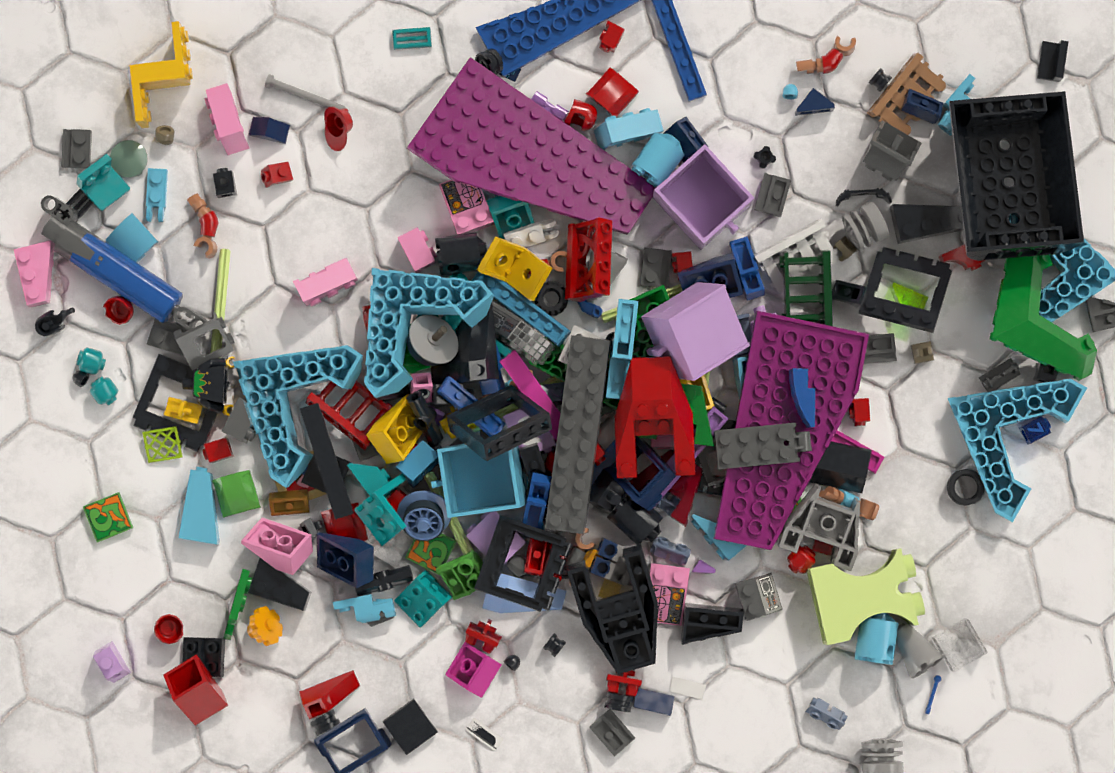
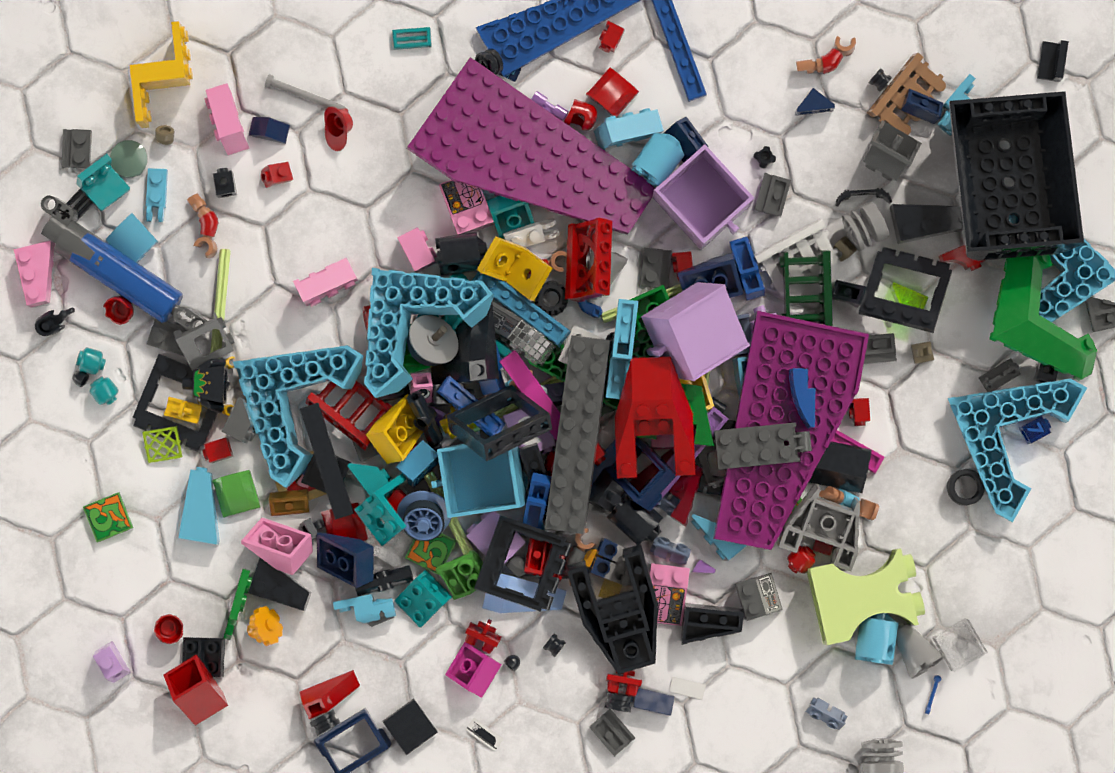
medium azure hinge [783,84,798,100] -> none

